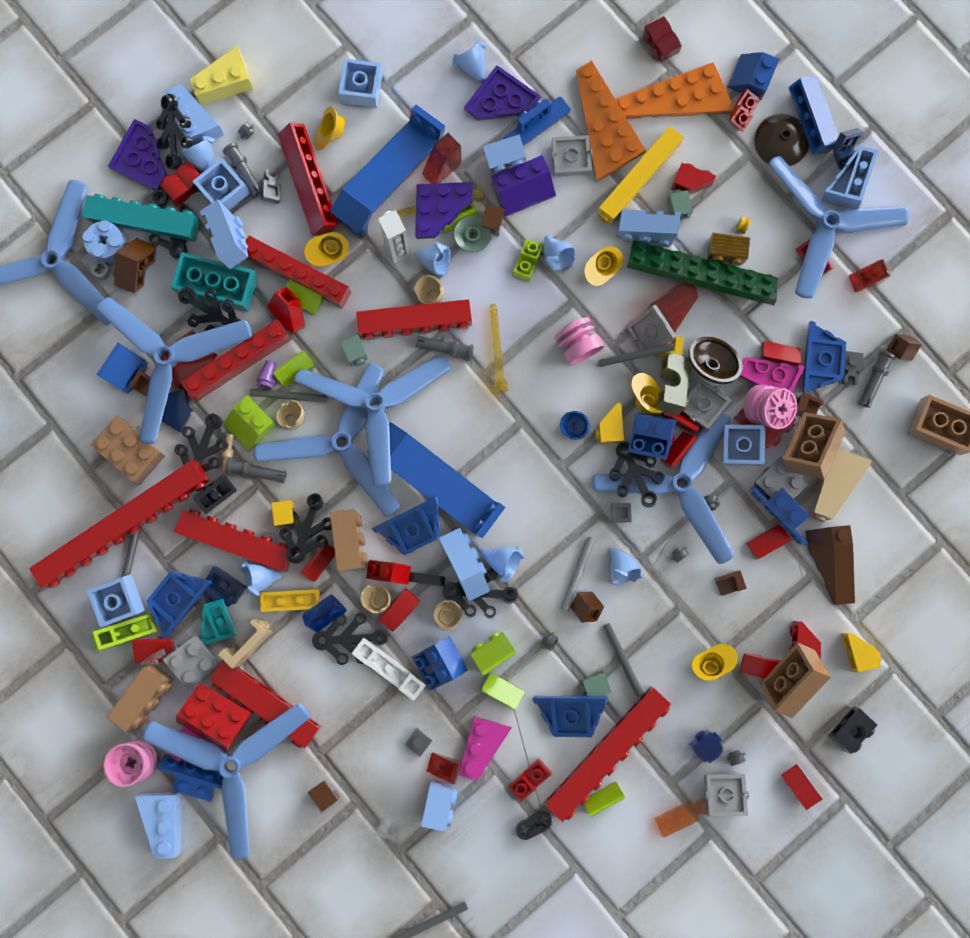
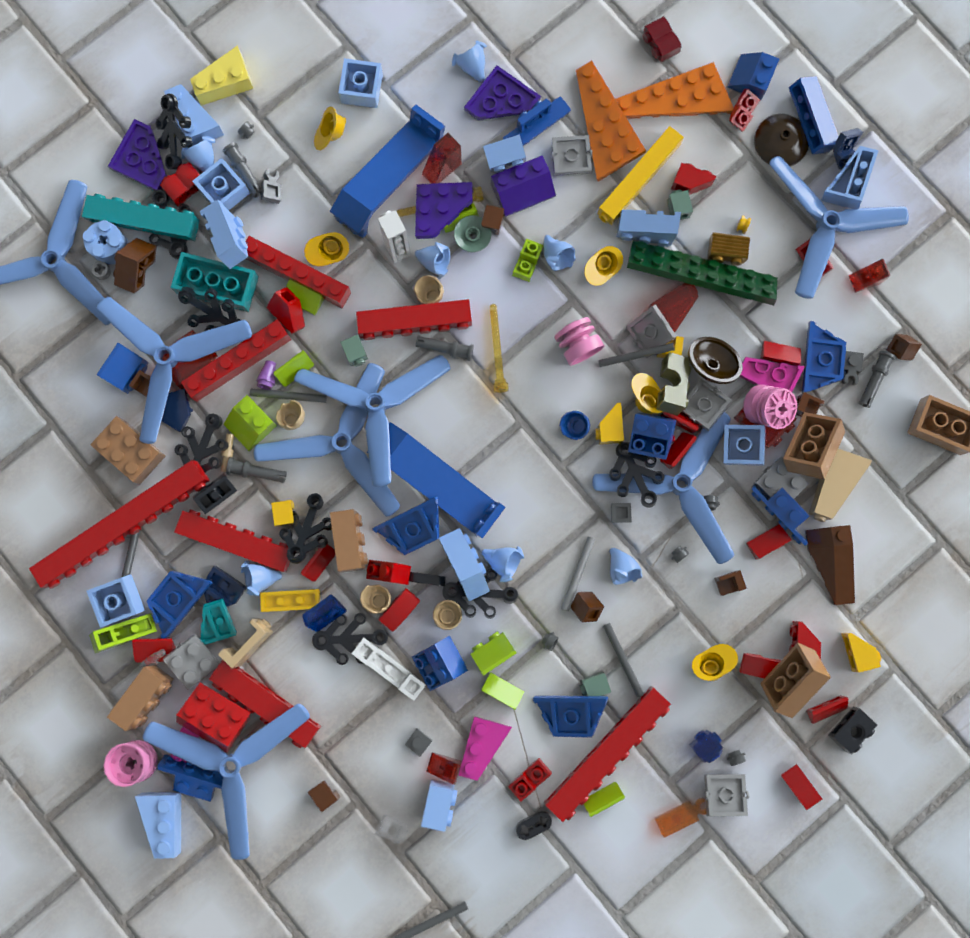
red brick [278,122,339,236] -> none
none -> red slope [806,695,849,724]

